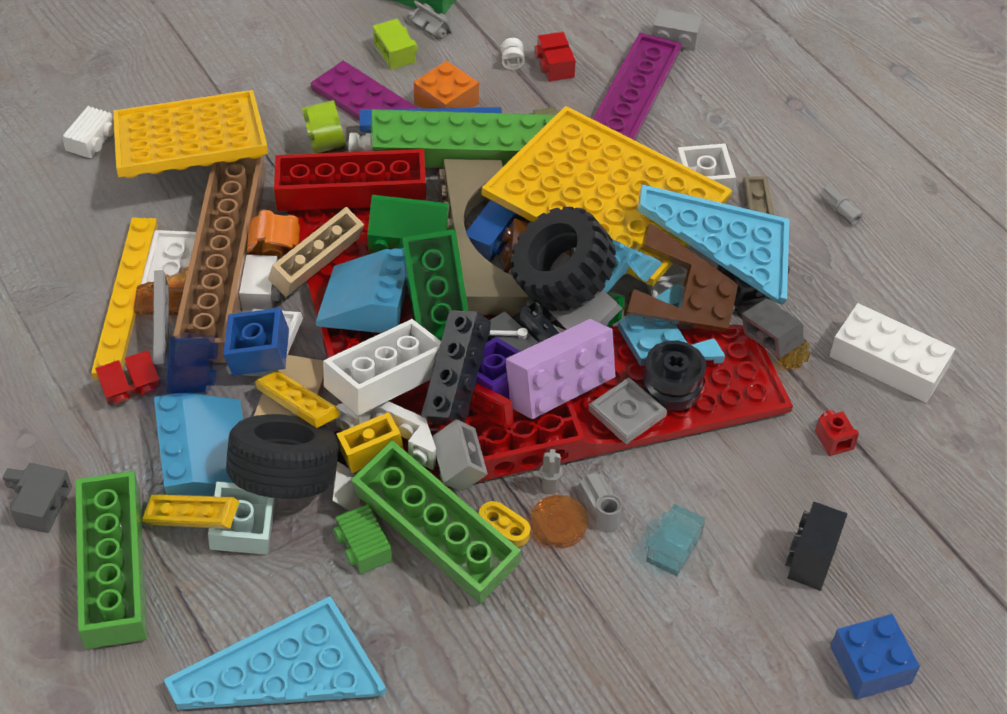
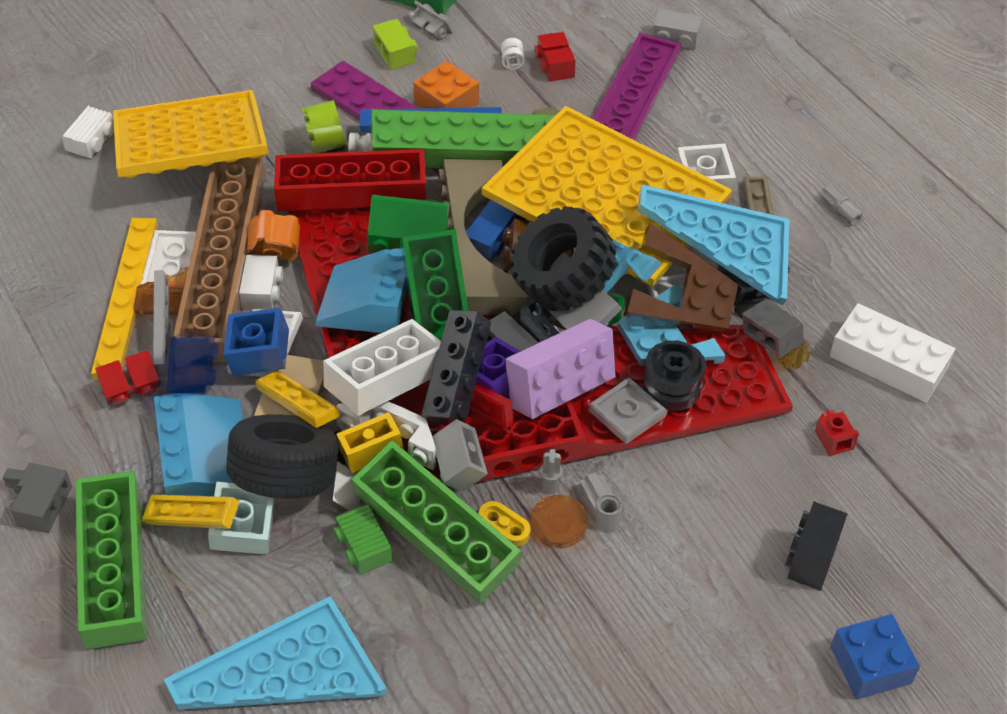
tan brick [268,207,364,297] -> none
white hinge [489,328,528,340] -> none
clear light blue brick [644,504,706,577] -> none

